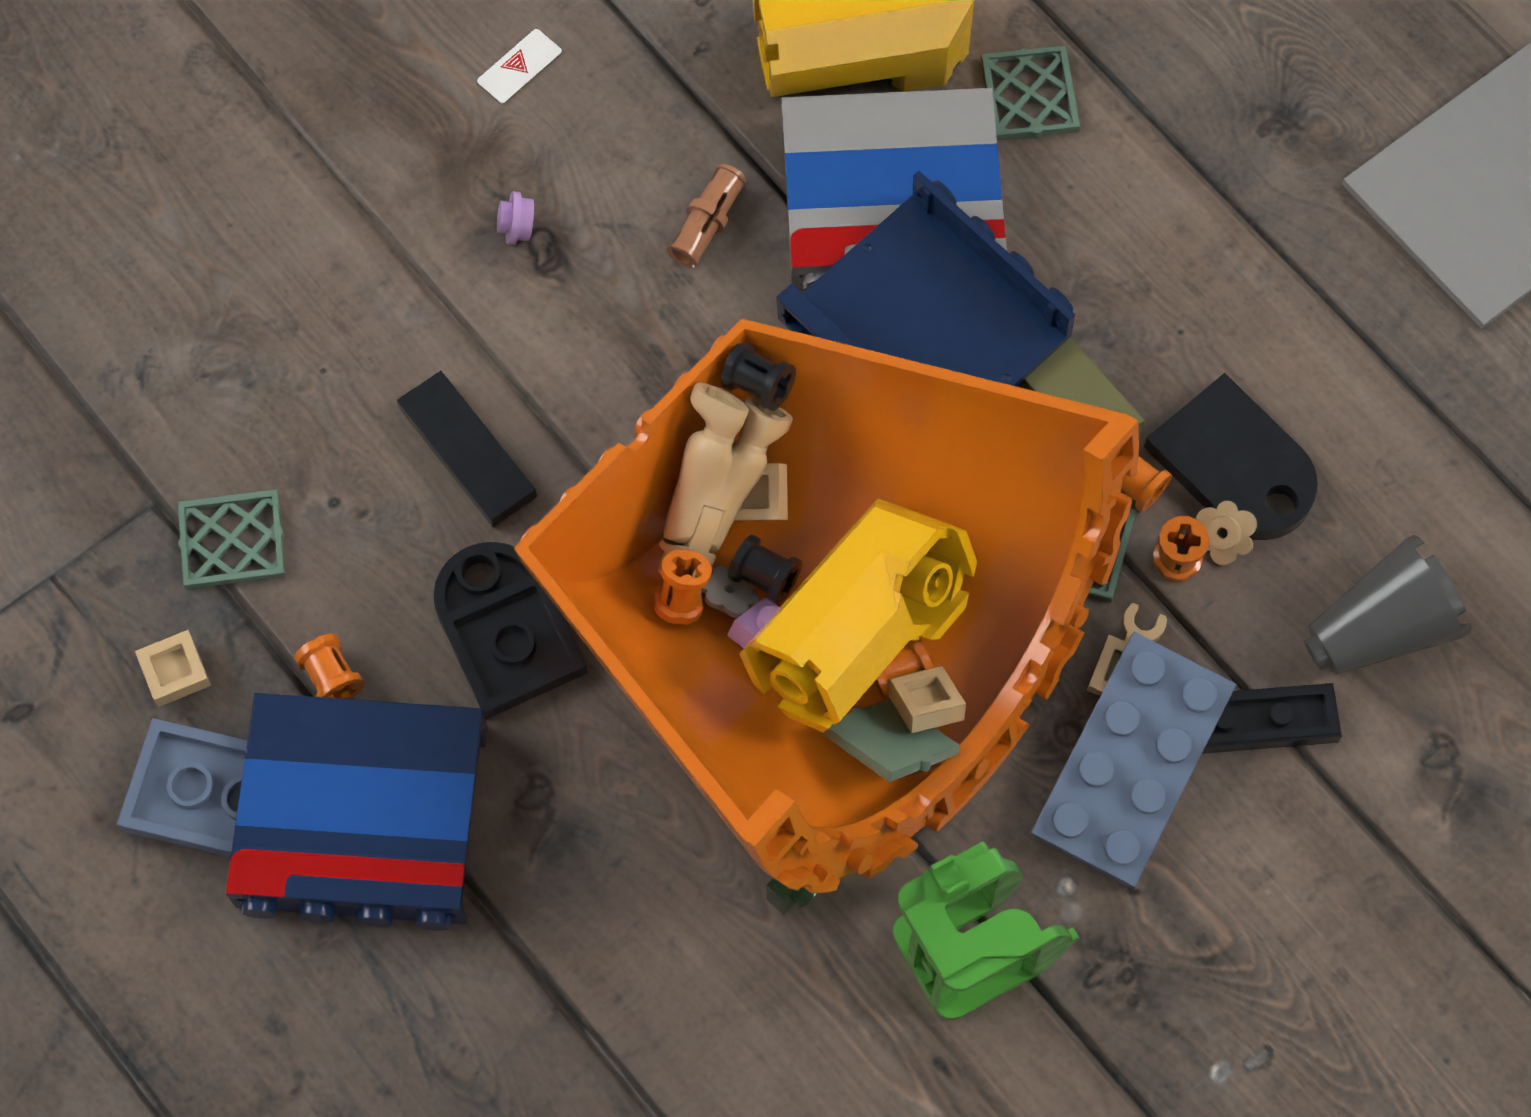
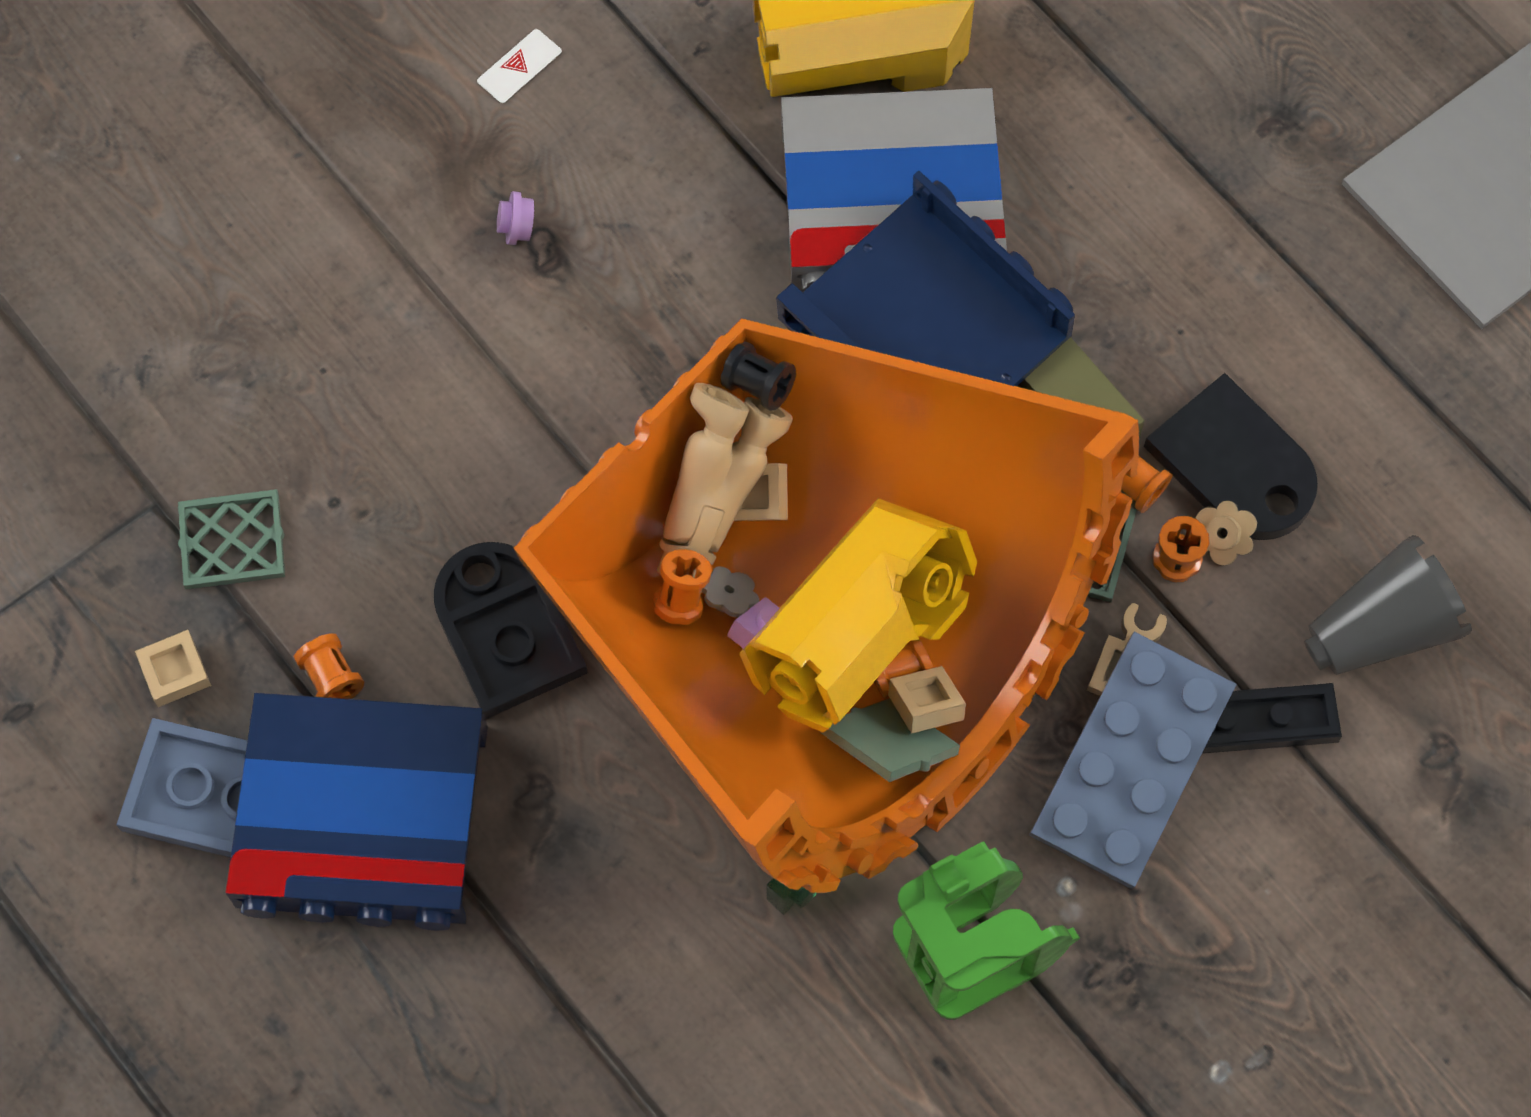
black tile [397,371,537,528] -> none
nougat pin [667,163,747,268] -> none
black bush [728,535,802,605] -> none
sand green window [981,46,1080,140] -> none

